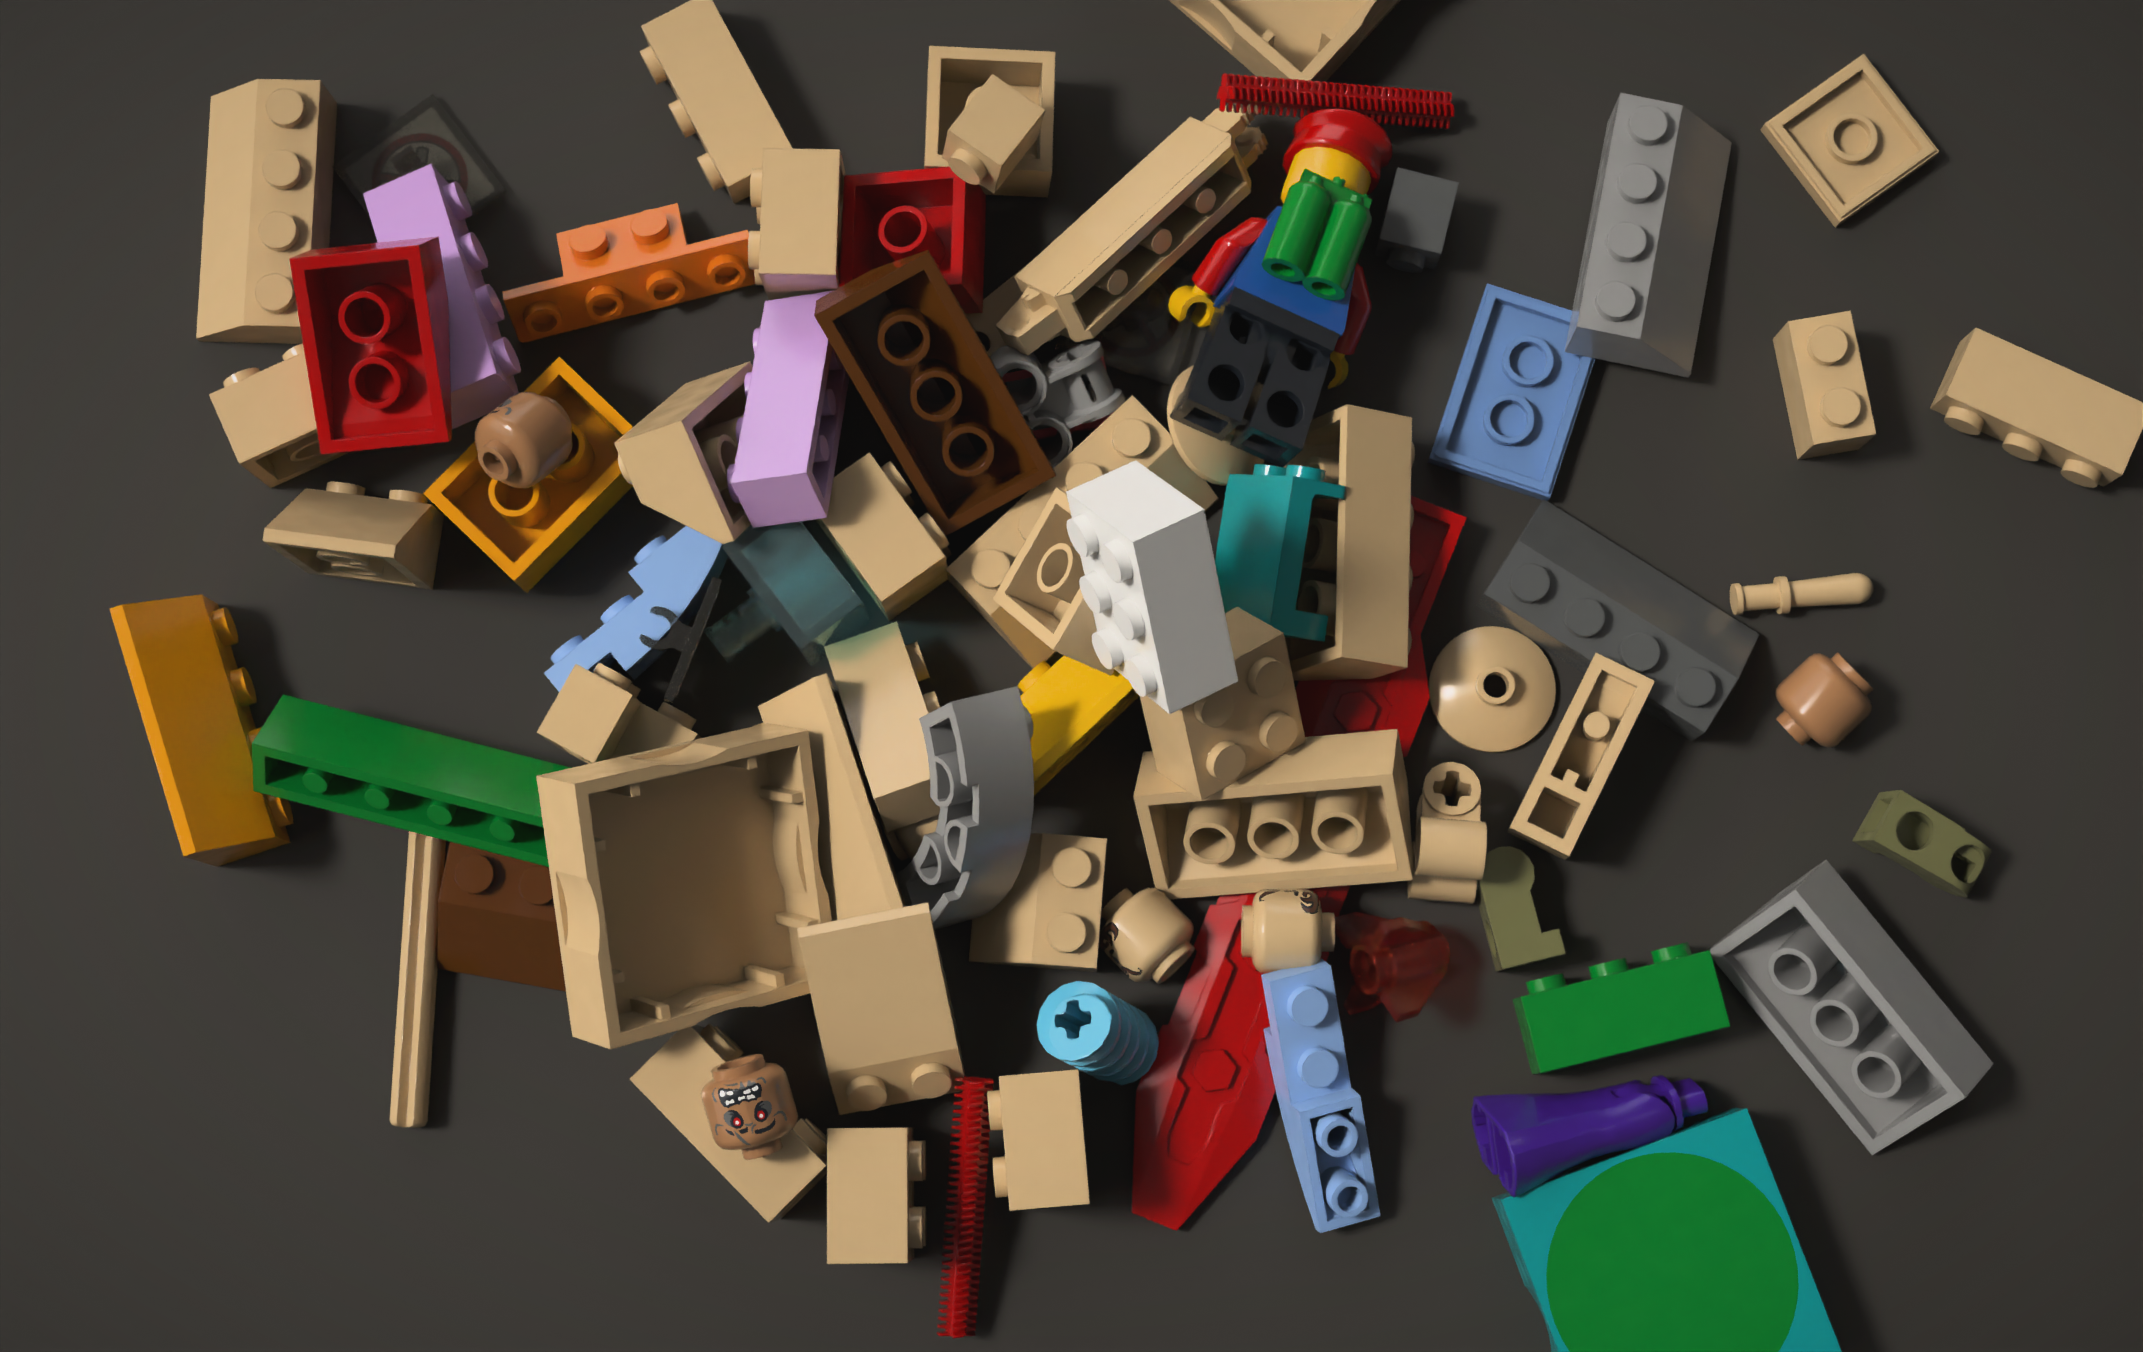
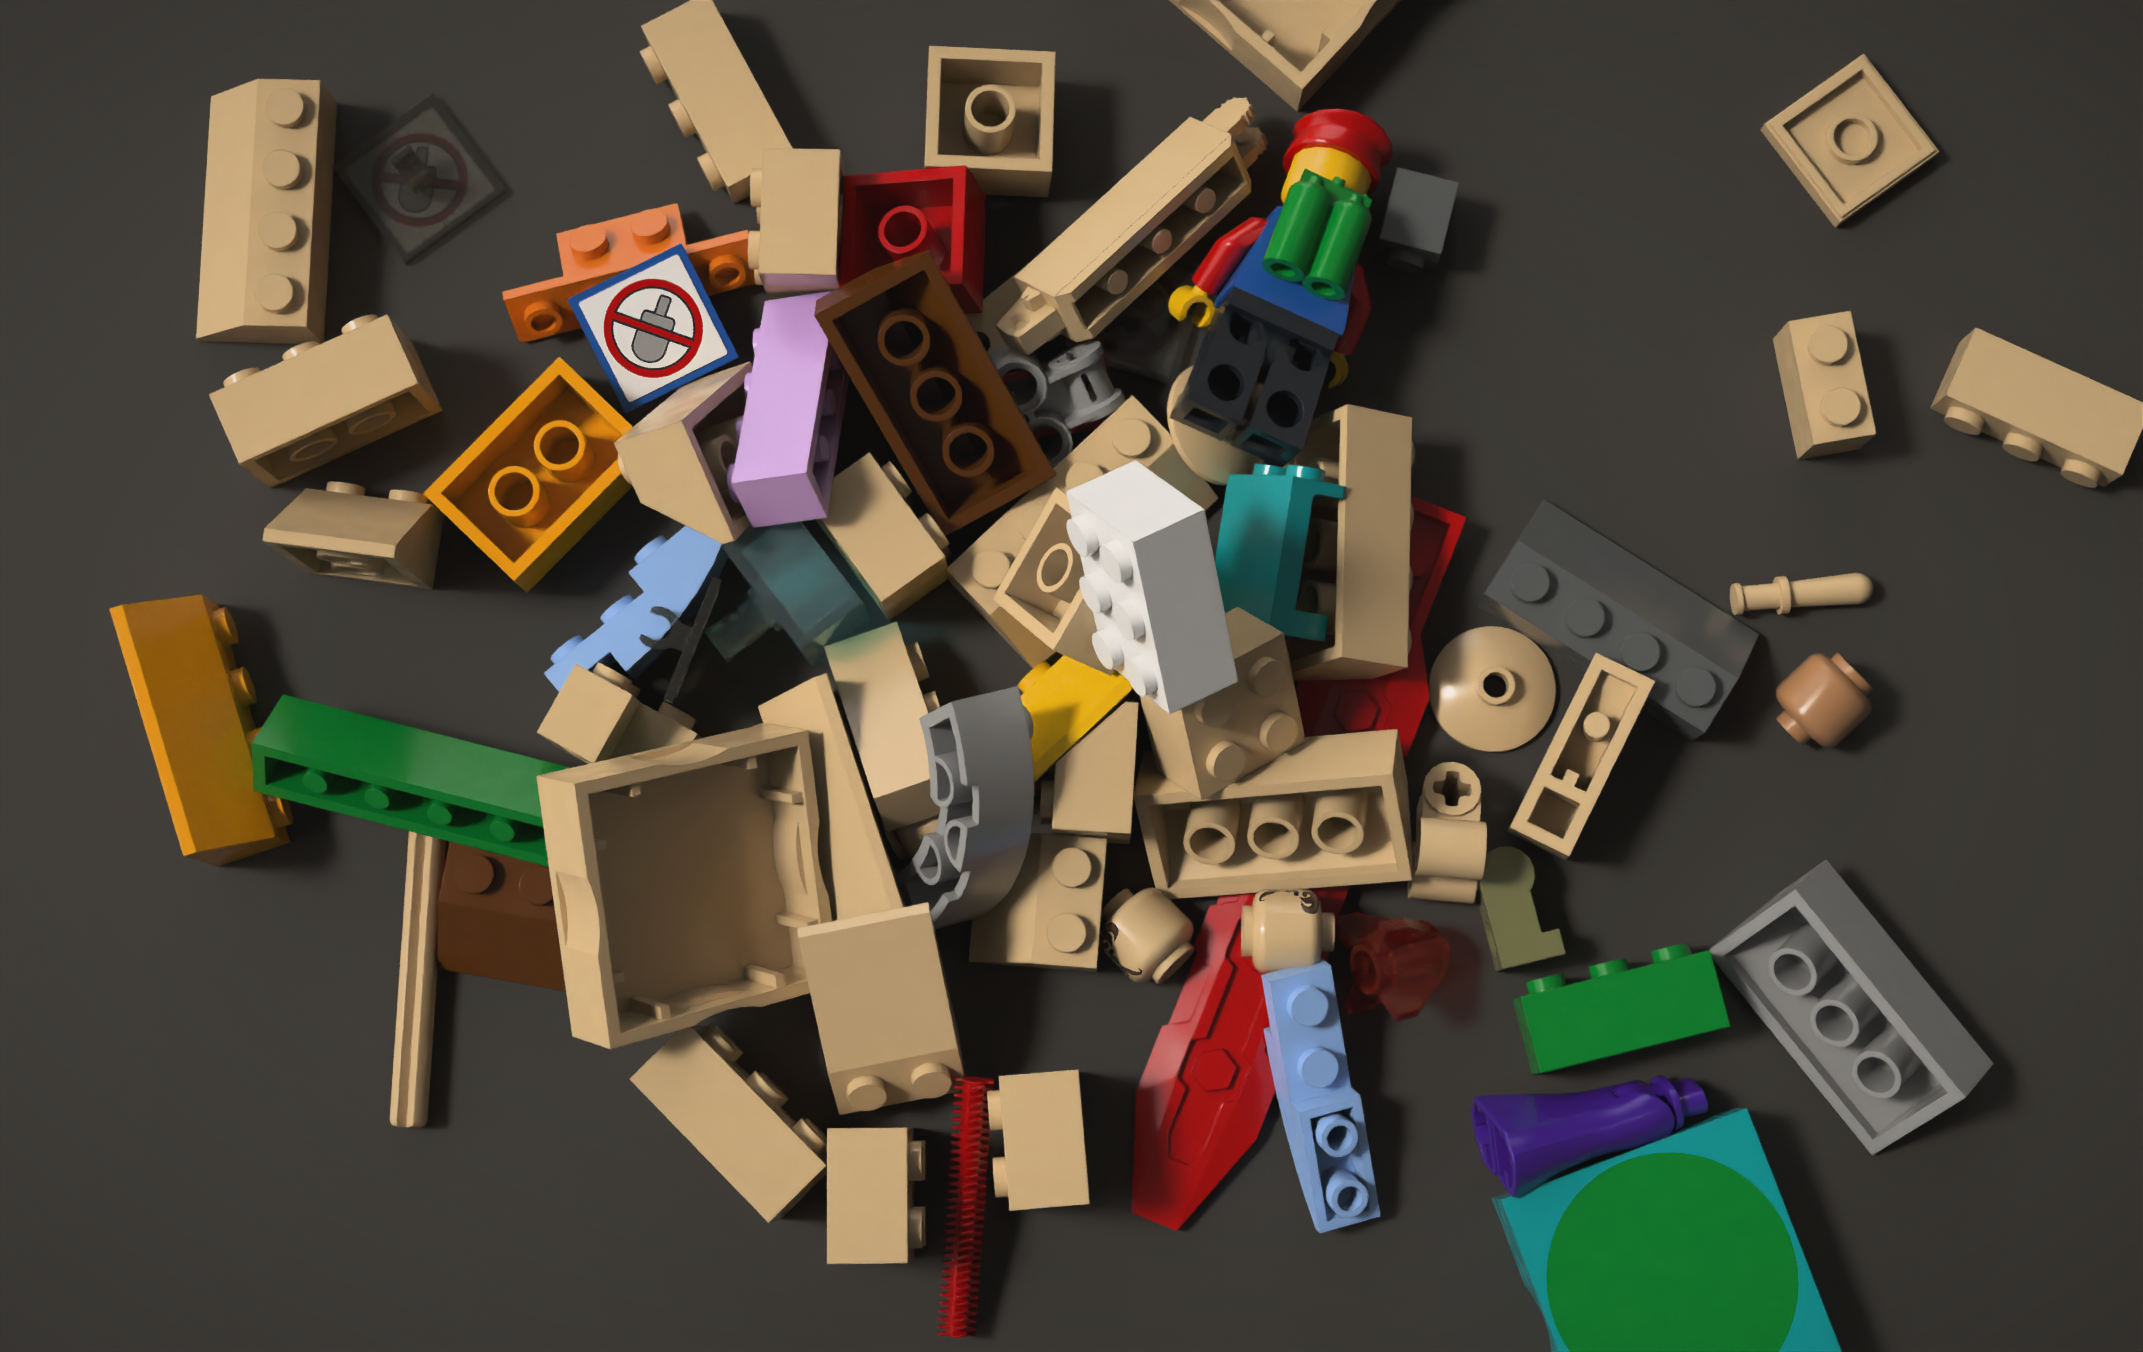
red slope [289,236,452,454] -> none
lavender brick [363,163,521,429] -> none
medium nougat head [475,392,572,489] -> none
medium nougat head [701,1054,798,1160] -> none
tan brick [942,74,1045,193] -> none
medium azure piece [1036,981,1159,1086] -> none
red axle [1217,73,1454,129] -> none
medium blue tile [1427,283,1595,501] -> none
light grey slope [1565,93,1732,378] -> none
olive leg [1852,790,1992,898] -> none
none -> piece [567,243,739,413]
none -> tan slope [1040,702,1139,845]

